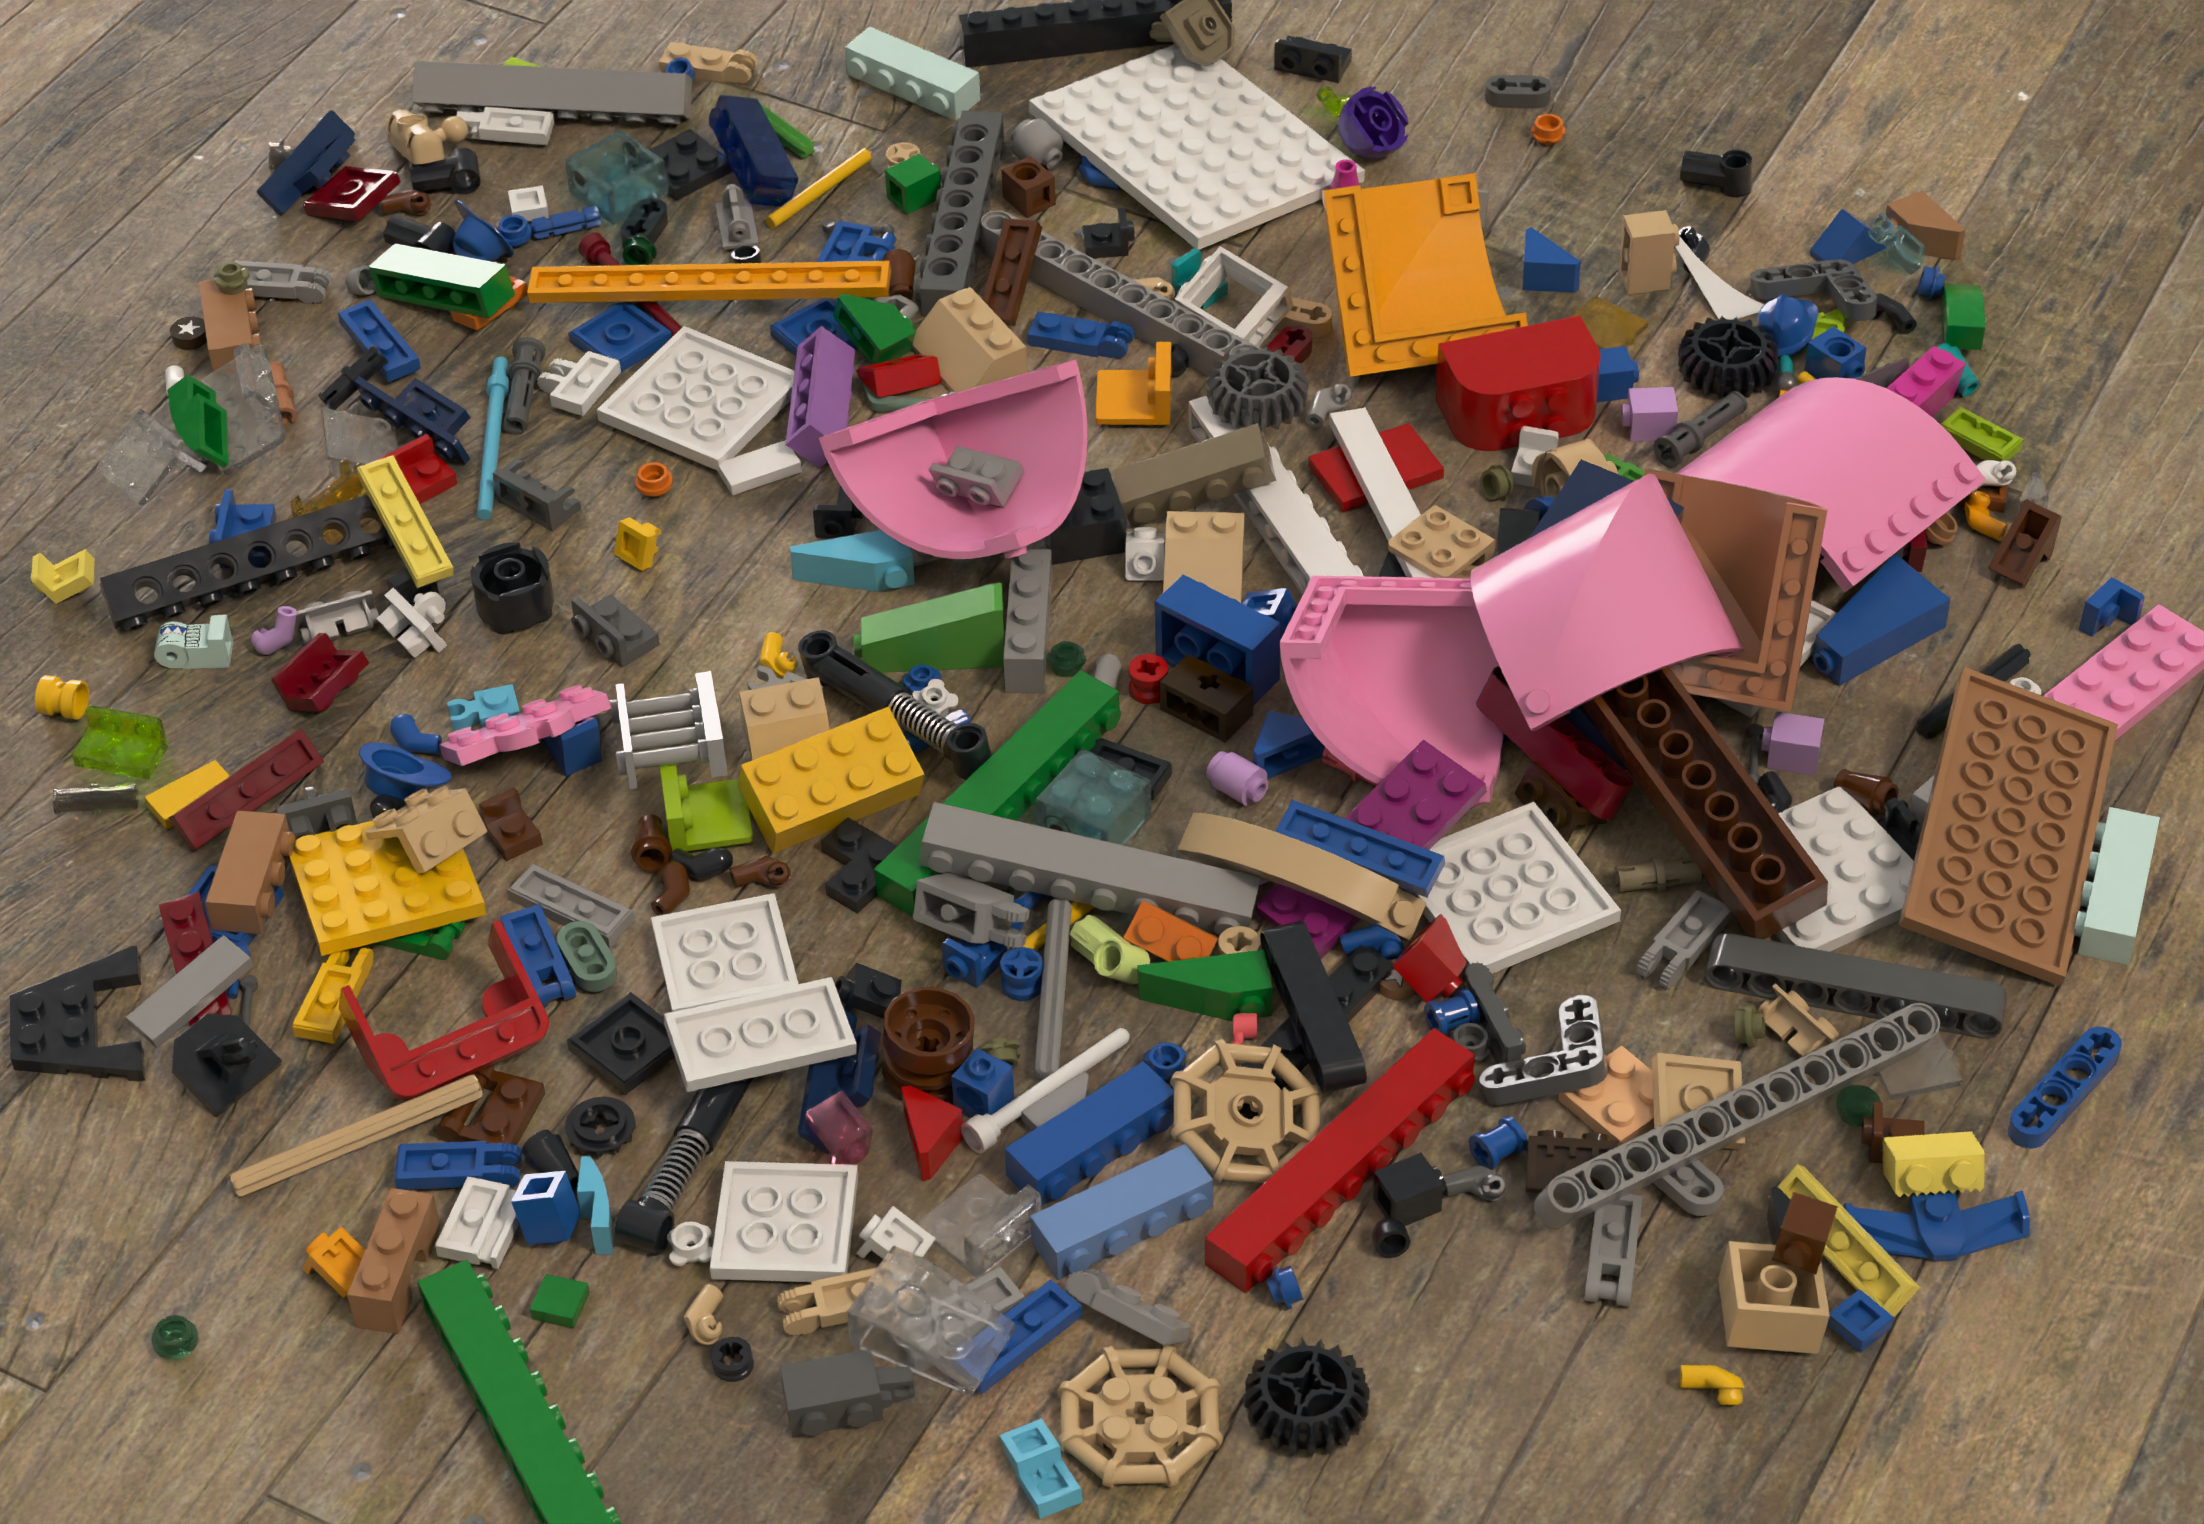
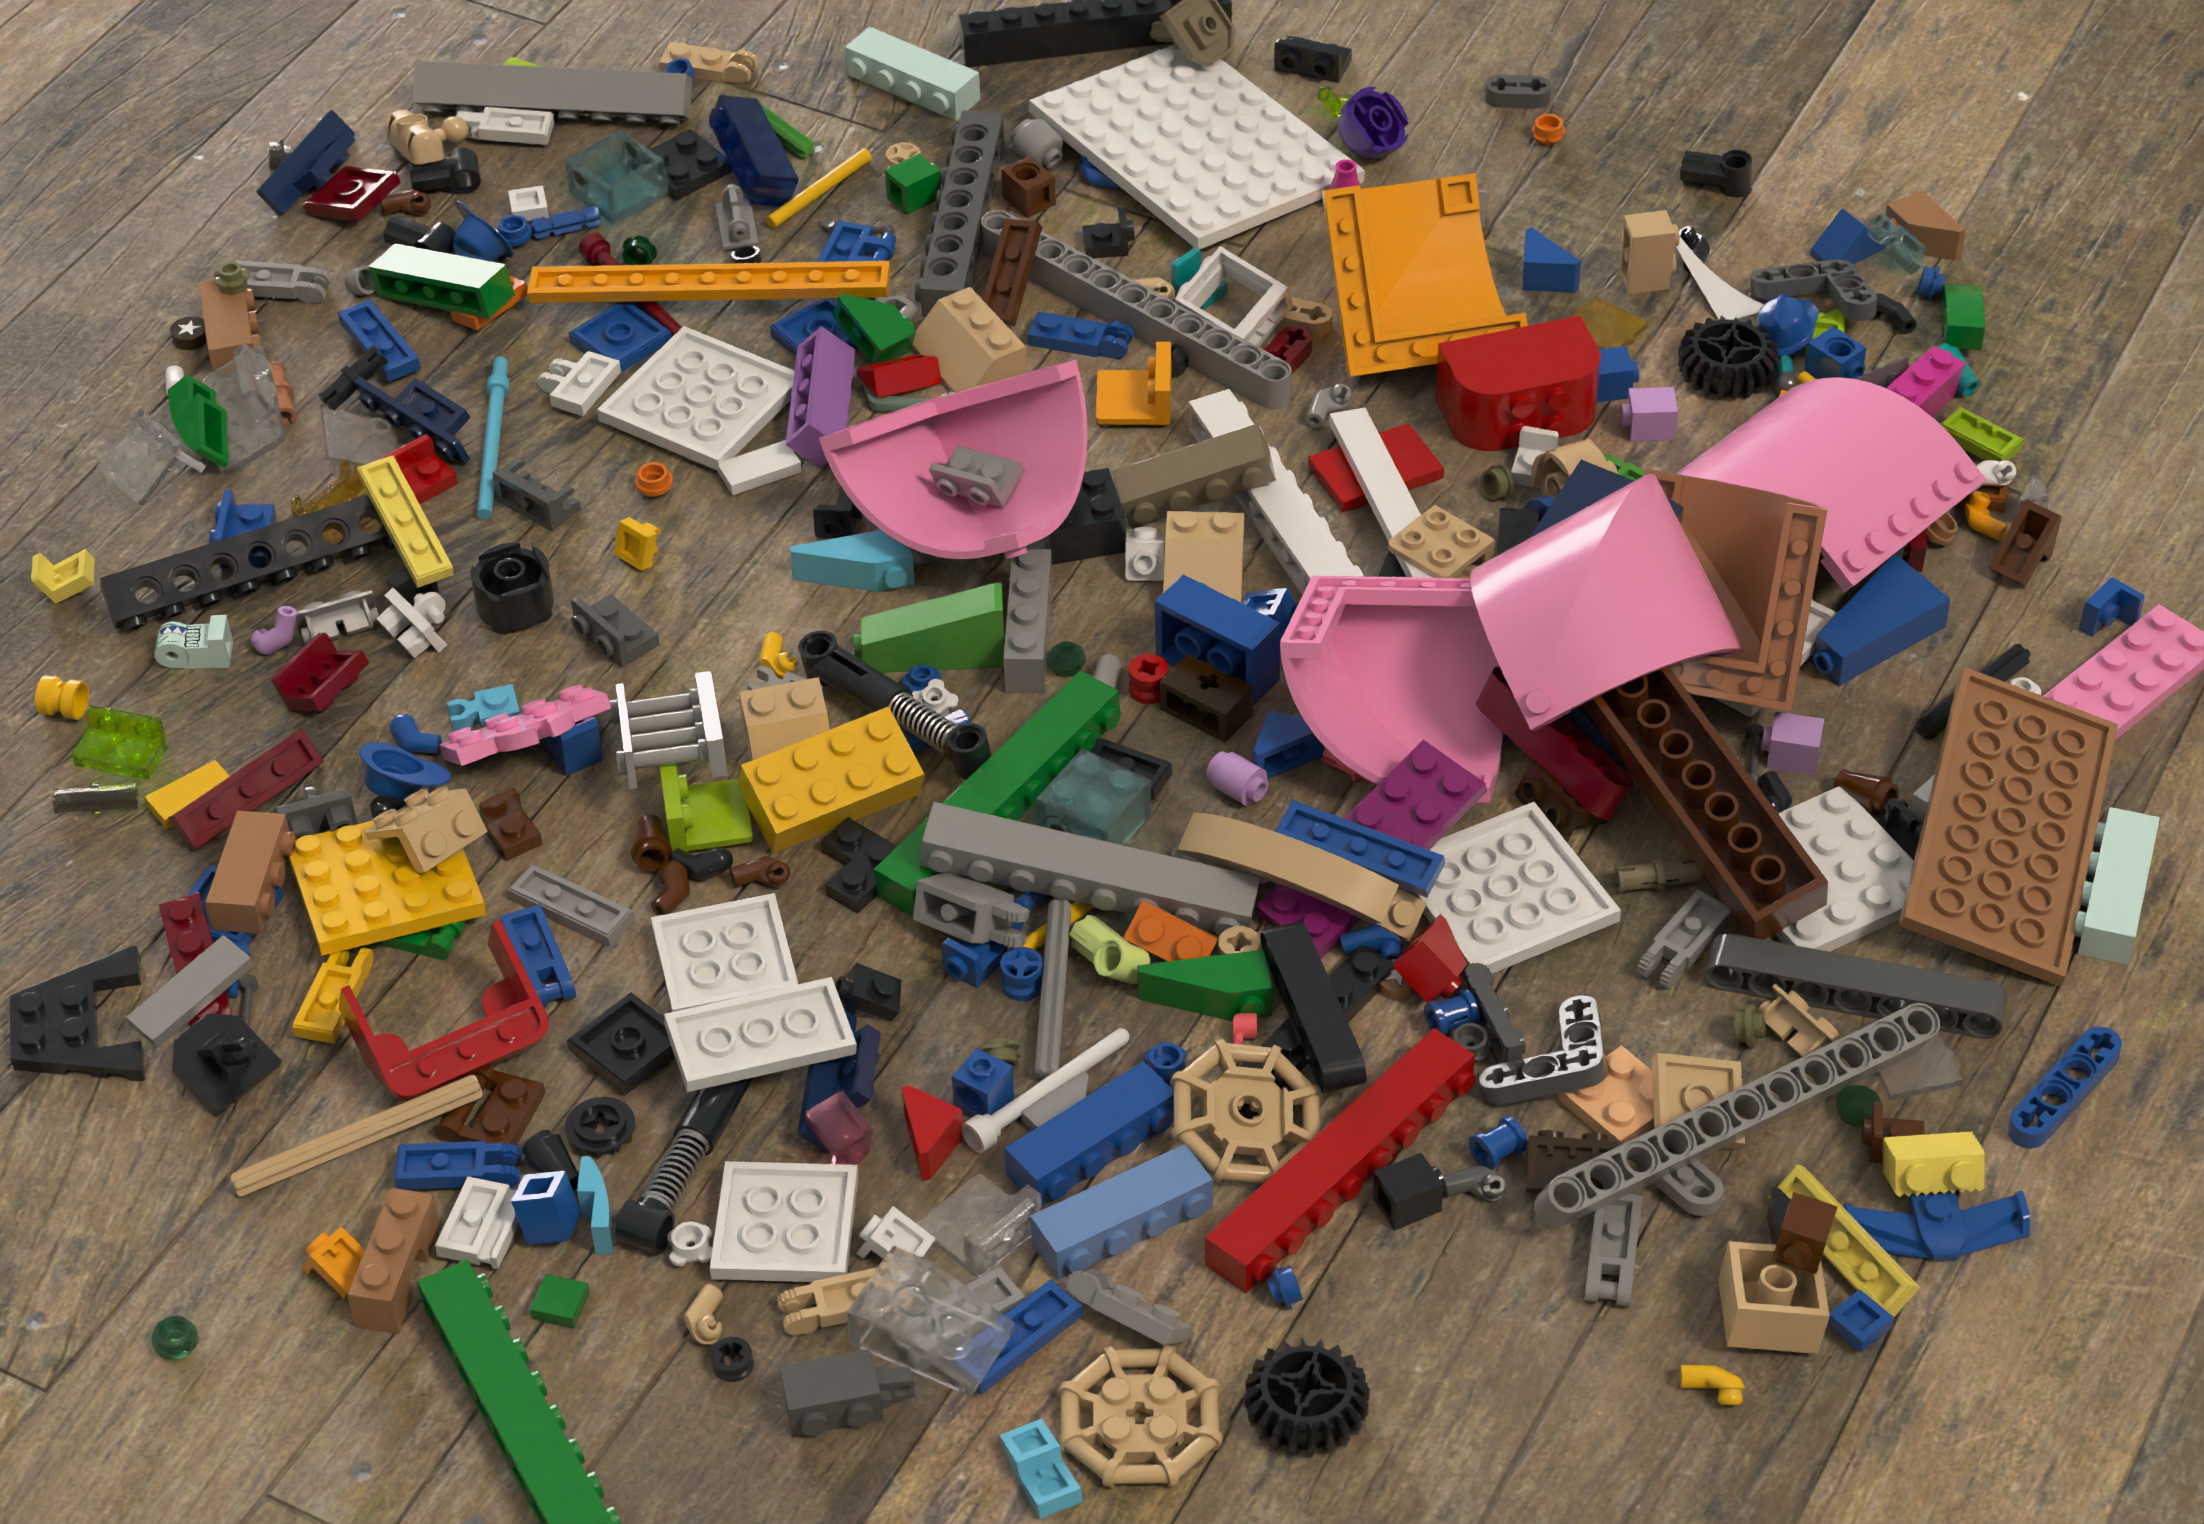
dark grey pin [503,337,546,435] -> none
sand green plate [557,921,617,992] -> none
black beam [620,198,668,252] -> none
reddish brown cone [882,249,916,300] -> none
reddish brown wheel [882,987,975,1101] -> none
dark grey gear [1207,346,1308,433] -> none
black hinge [1372,1218,1411,1258] -> none
dark grey pin [1653,391,1748,468] -> none

